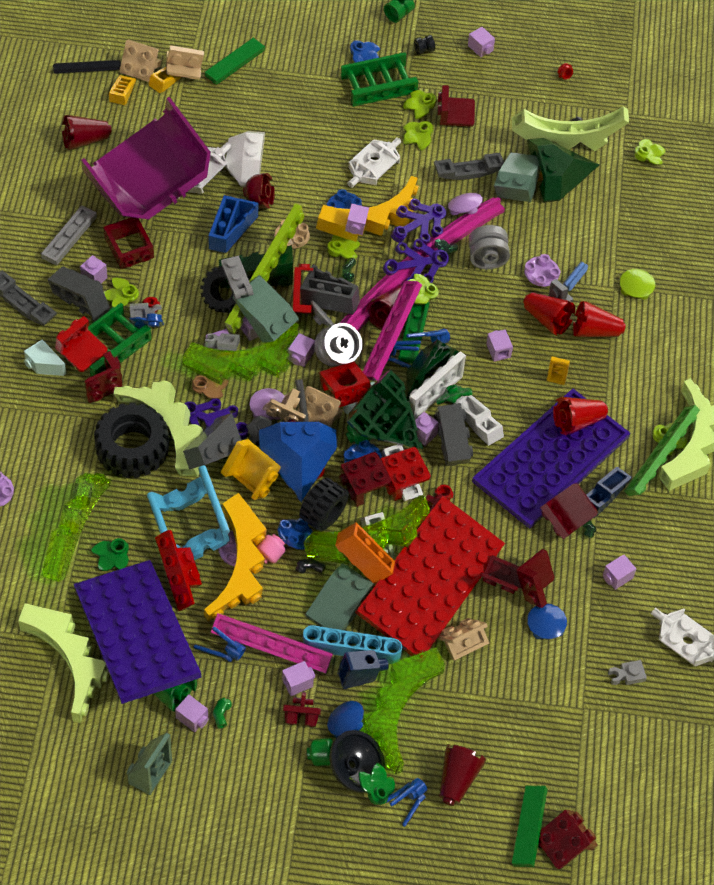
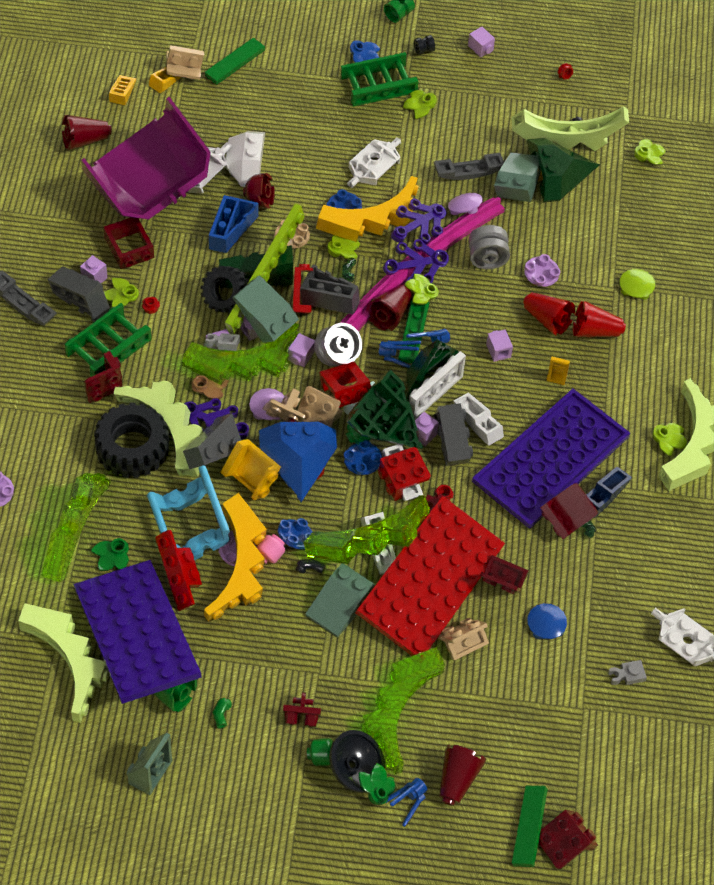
light aqua slope [24,340,66,376] -> none
light grey plate [41,205,97,266] -> none
black axle [53,60,121,74] -> none
red bracket [55,316,108,372] -> none
tan bracket [119,40,162,82] -> none
light grey plate [130,303,162,324] -> none
blue plate [130,313,164,328] -> none
lavender brick [175,695,209,732] -> none
blue plant [194,627,246,662] -> none
dark pink plate [211,613,333,673] -> none
light grey plate [221,255,254,300] -> none
dark grey bracket [246,416,272,446] -> none
lavender brick [282,661,315,696] -> none
dark grey bar [295,379,309,422] -> none
black tyre [299,477,349,532] -> none
medium azure beam [303,625,402,664] -> none
light grey dish [311,300,335,327] -> none
blue dish [327,701,364,738] -> none
orange brick [335,522,395,584] -> none
dark blue torso [337,650,389,689] -> none
dark red bracket [339,452,391,507] -> none
lavender brick [345,204,369,235] -> none
dark pink plate [362,281,422,381] -> none
lime plate [403,121,434,151] -> none
clear green arm [434,239,458,255] -> none
green plate [436,384,473,405] -> none
dark red bracket [437,85,475,127] -> none
dark red bracket [516,549,555,608] -> none
dark grey bracket [549,279,574,302] -> none
red cone [553,397,608,435] -> none
medium blue axle [563,262,588,291] -> none
lavender brick [603,554,636,590] -> none
bright green plate [624,405,700,496] -> none

